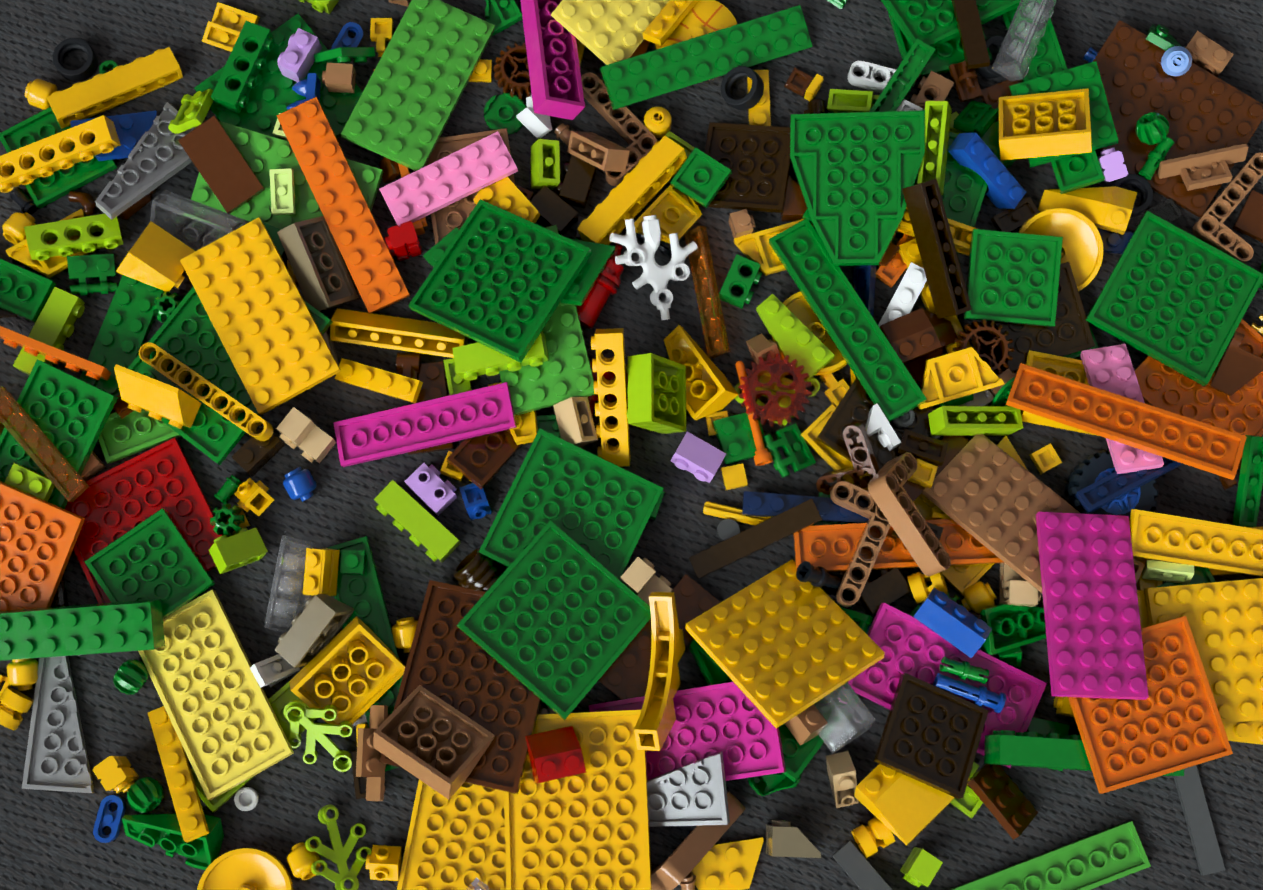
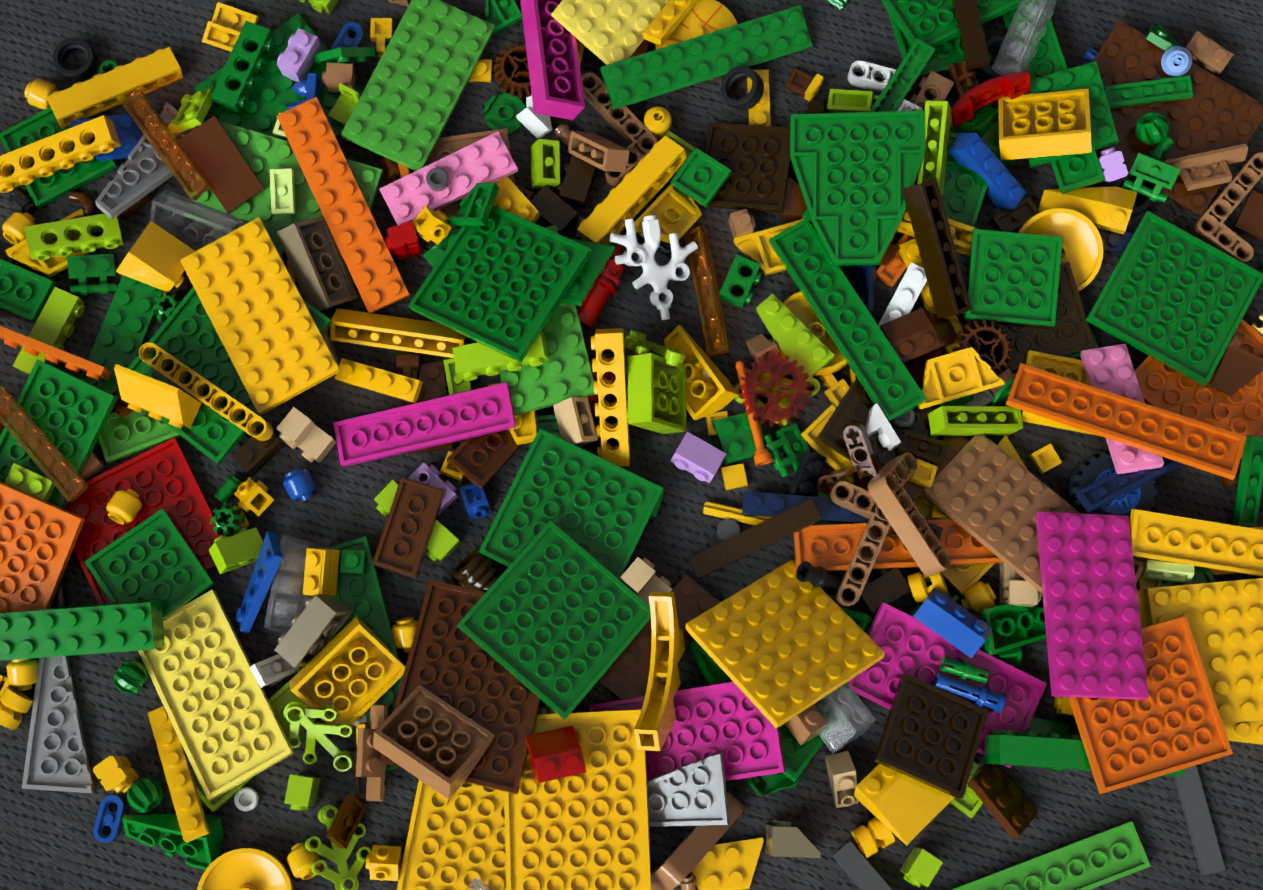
none -> yellow head [106,489,142,524]
none -> clear orange plate [122,89,211,201]
none -> blue wing [236,531,283,633]
none -> lime brick [284,774,321,811]
none -> reddish brown plate [326,794,367,849]
none -> lime bracket [328,83,360,125]
none -> reddish brown tile [372,477,446,578]
none -> yellow brick [412,205,452,245]
none -> dark grey tile [426,168,449,191]
none -> green wing [447,183,499,226]
none -> lime plant [624,330,685,367]
none -> black plate [788,450,826,496]
none -> red slope [951,72,1030,127]
none -> green tile [1103,75,1194,109]
none -> green plate [1123,152,1181,203]

